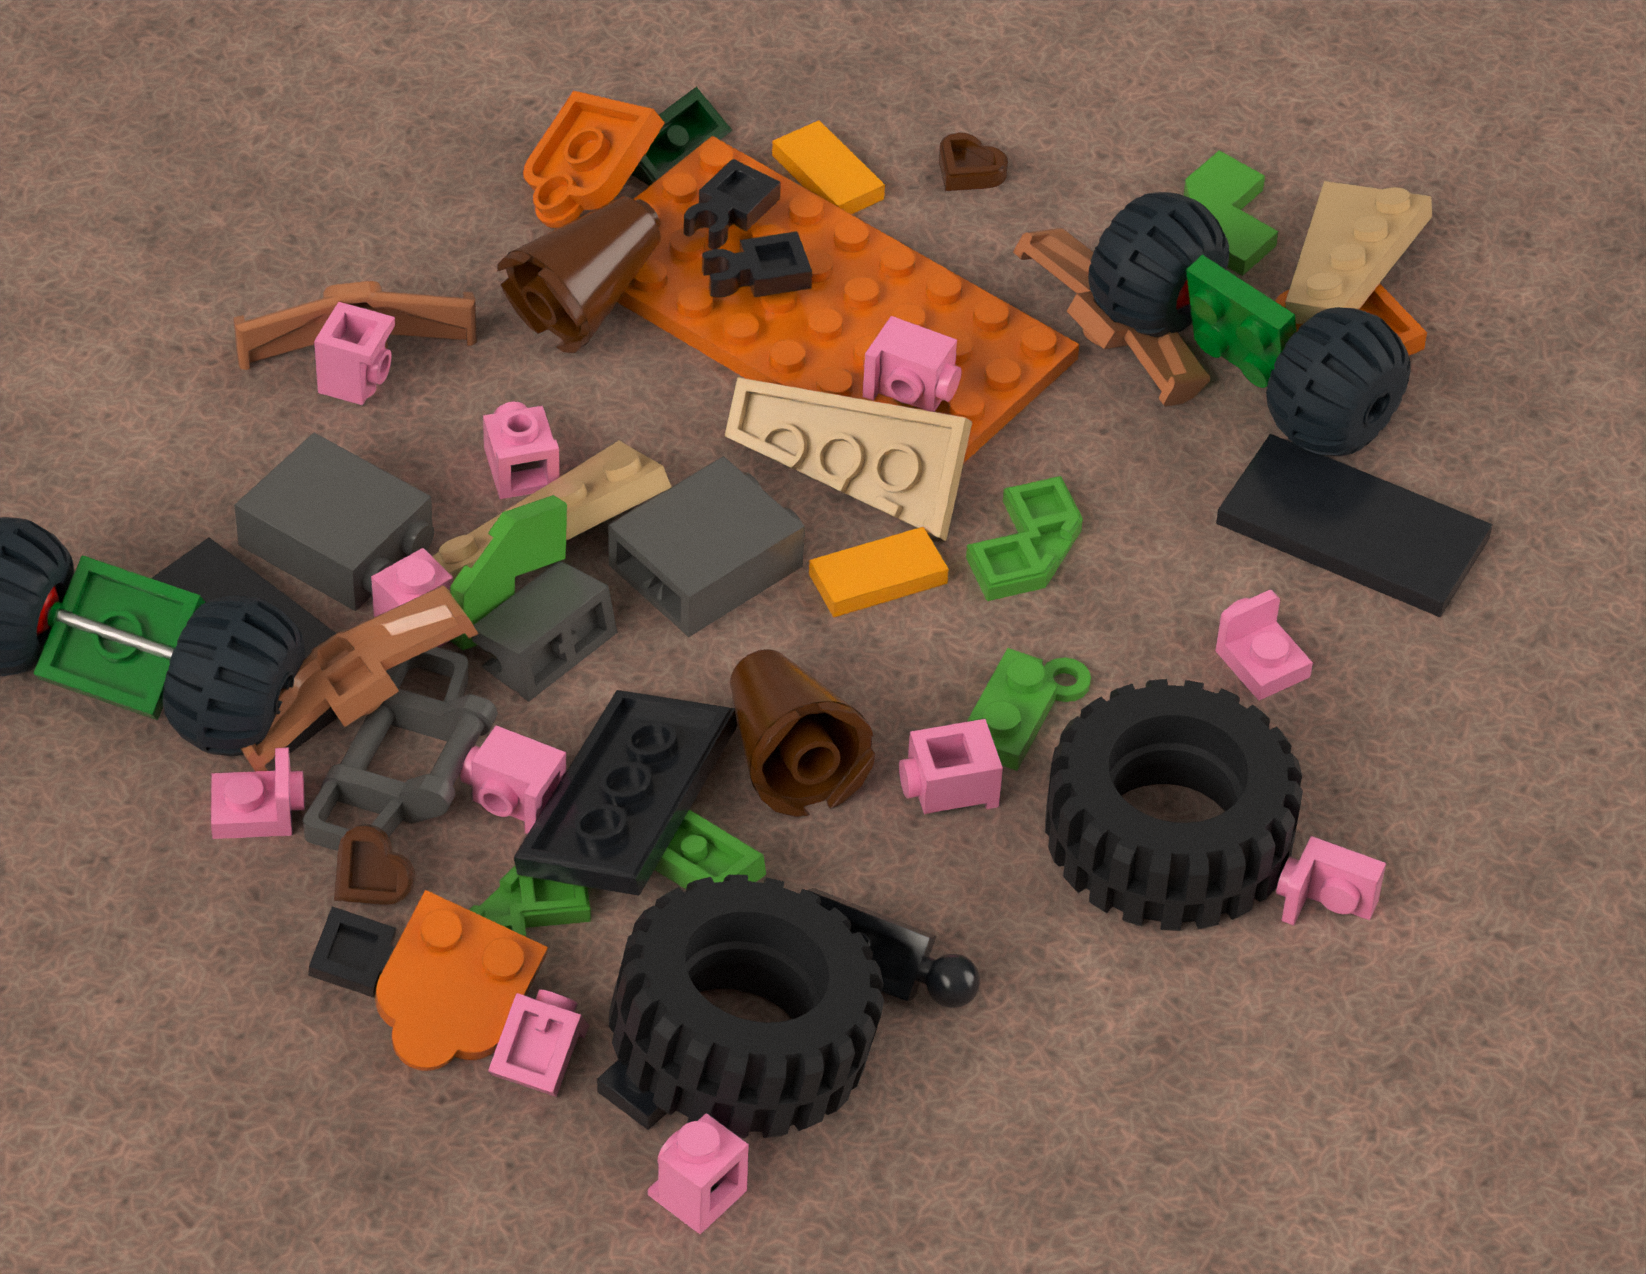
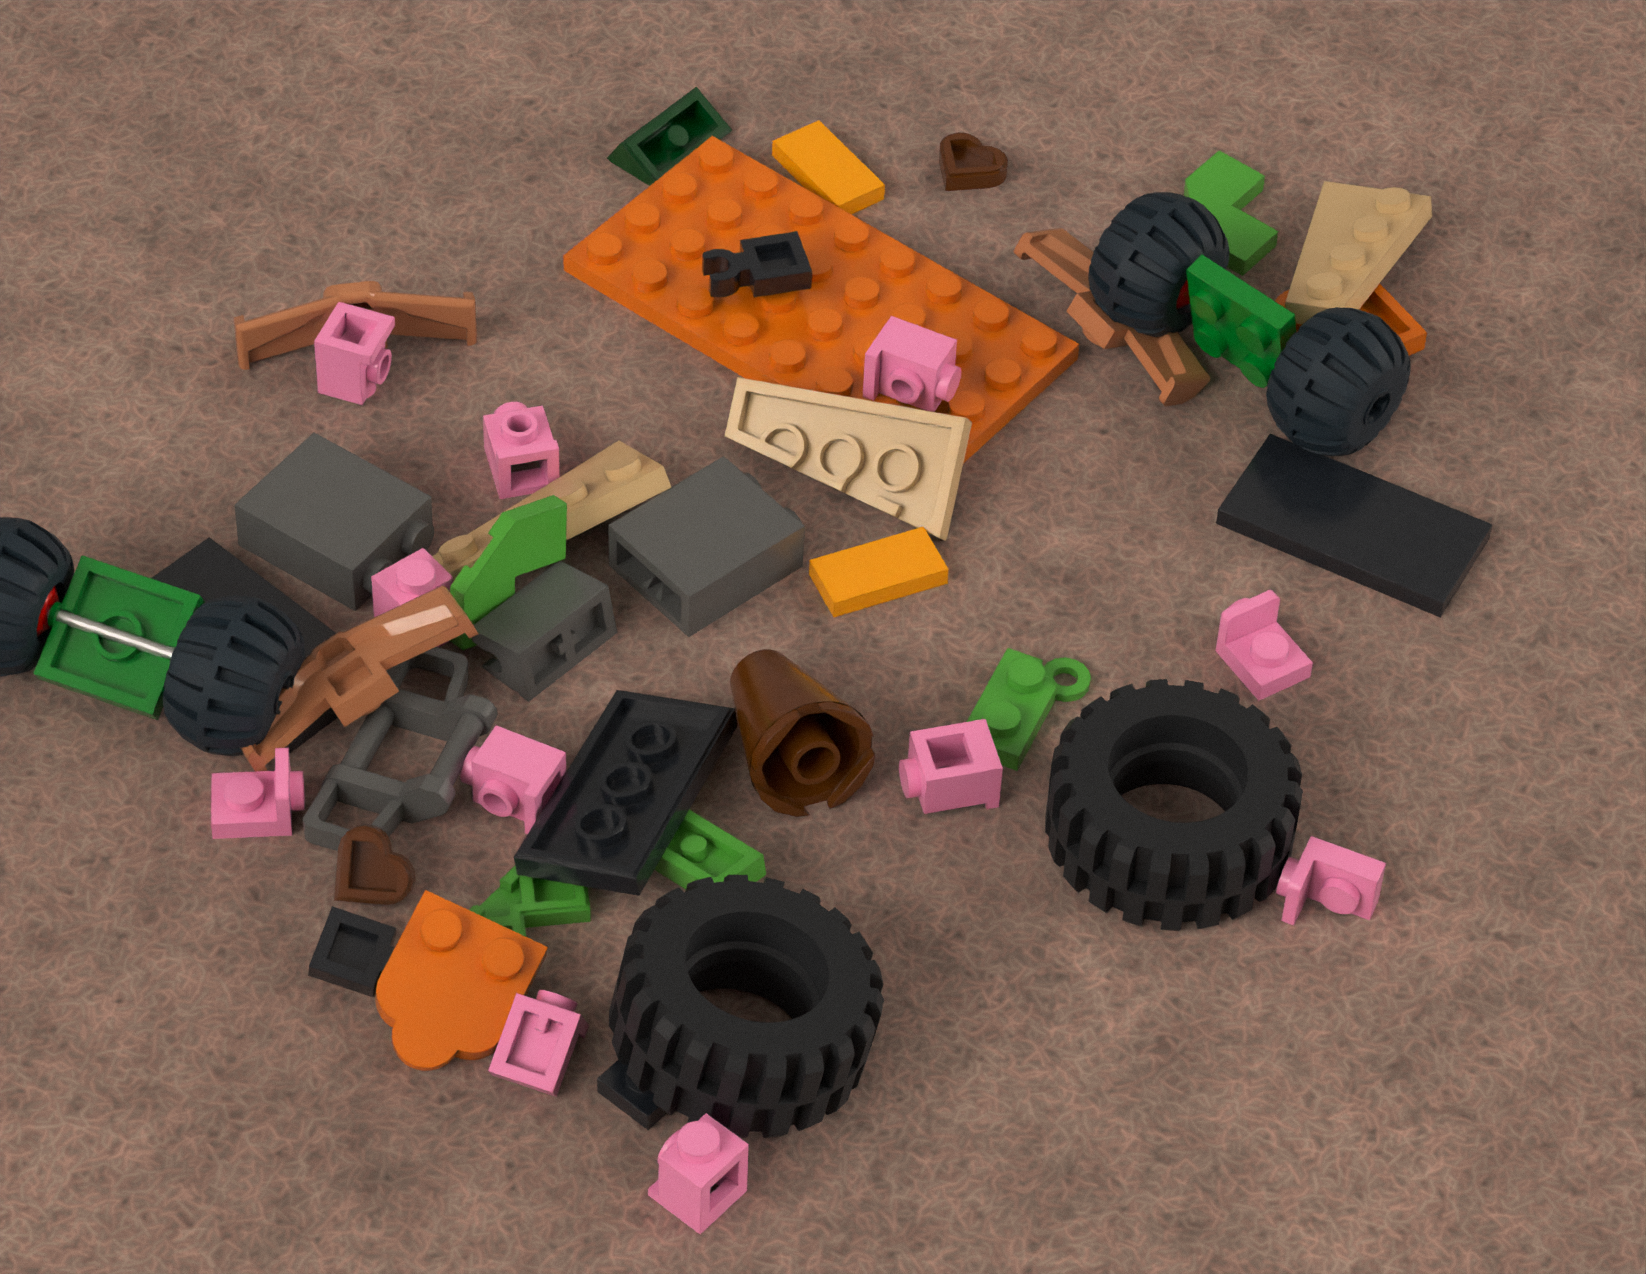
reddish brown cone [497,196,661,353] -> none
orange plate [523,90,665,228] -> none
black plate [684,159,781,249] -> none
black plate [807,888,980,1008] -> none
bright green tile [966,476,1083,601] -> none

